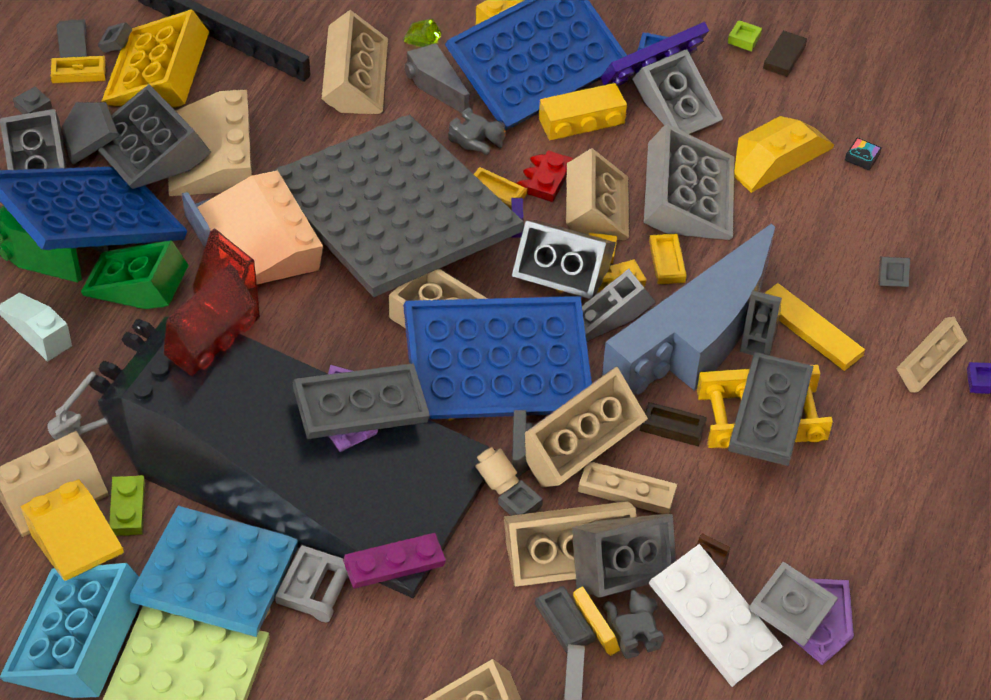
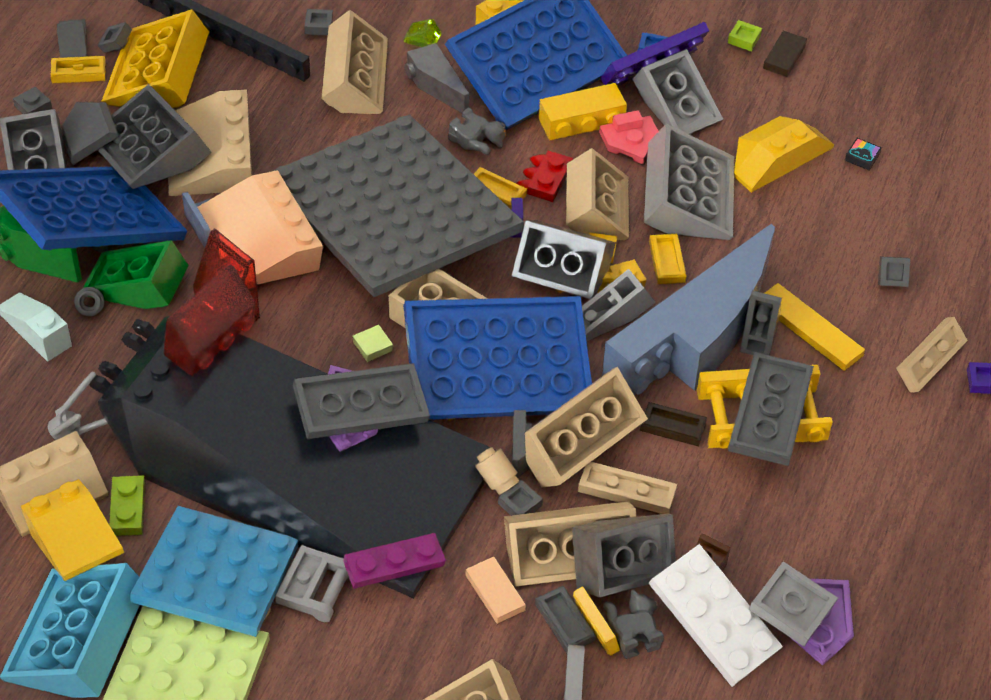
none -> dark grey plate [74,287,104,316]
none -> dark grey plate [304,9,333,35]
none -> yellowish green tile [353,325,393,362]
none -> light nougat tile [466,557,526,624]
none -> coral plate [599,110,659,164]

